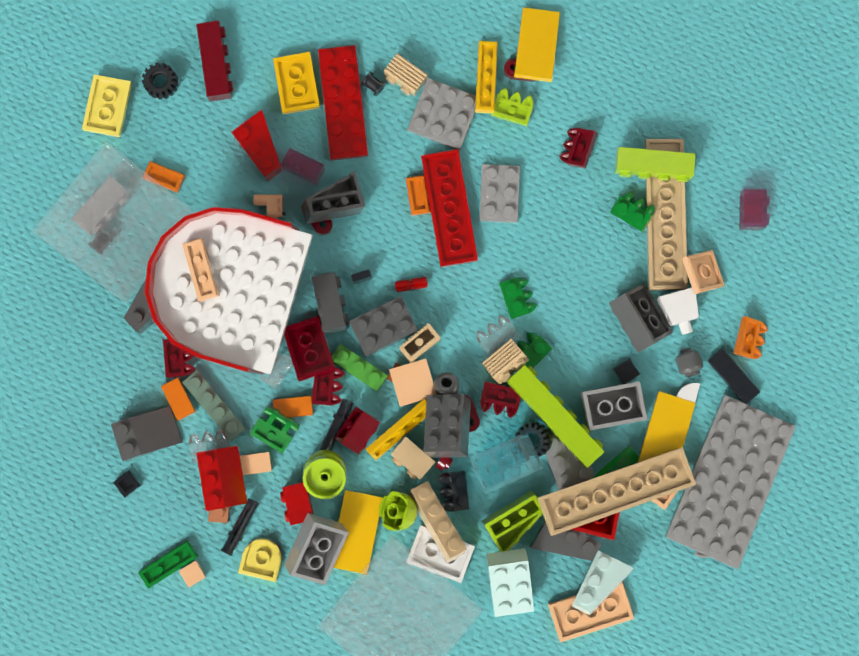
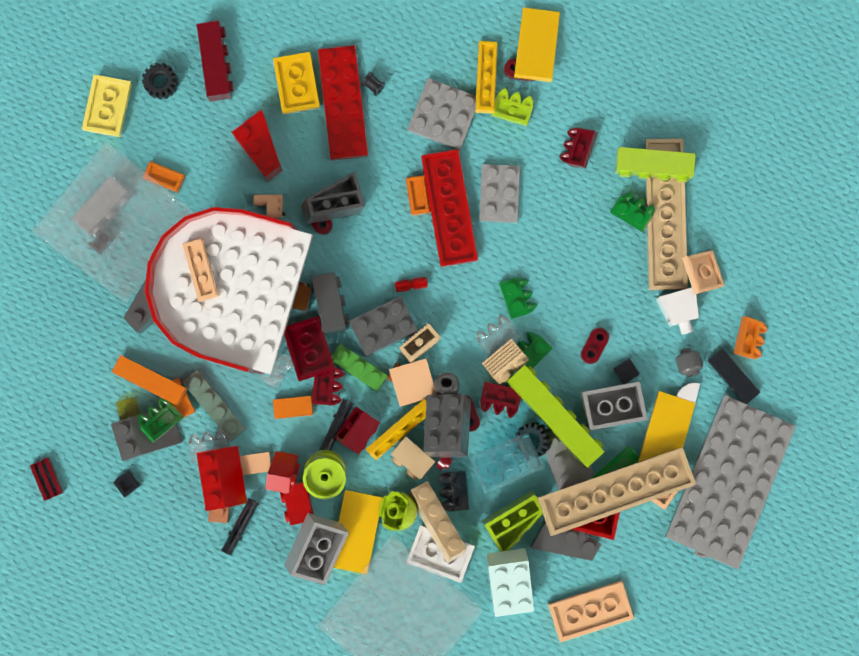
green tile [138,540,199,589] -> none
dark red plate [162,339,195,378] -> none
light nougat tile [179,560,206,588] -> none
light yellow tile [238,538,282,582] -> none
green plate [250,406,300,454] -> none
clear pink brick [281,148,325,186] -> none
black tile [351,270,372,285] -> none
tan brick [384,53,428,97] -> none
light aqua wedge [572,550,634,615] -> none
dark grey slope [609,284,673,353] -> none
clear pink brick [739,189,770,230] -> none
none -> dark red tile [29,458,64,501]
none -> orange tile [112,355,187,406]
none -> clear yellow tile [116,397,140,421]
none -> green plate [138,398,183,443]
none -> red brick [265,451,301,494]
none -> reddish brown brick [292,282,313,312]
none -> dark red plate [580,328,609,364]

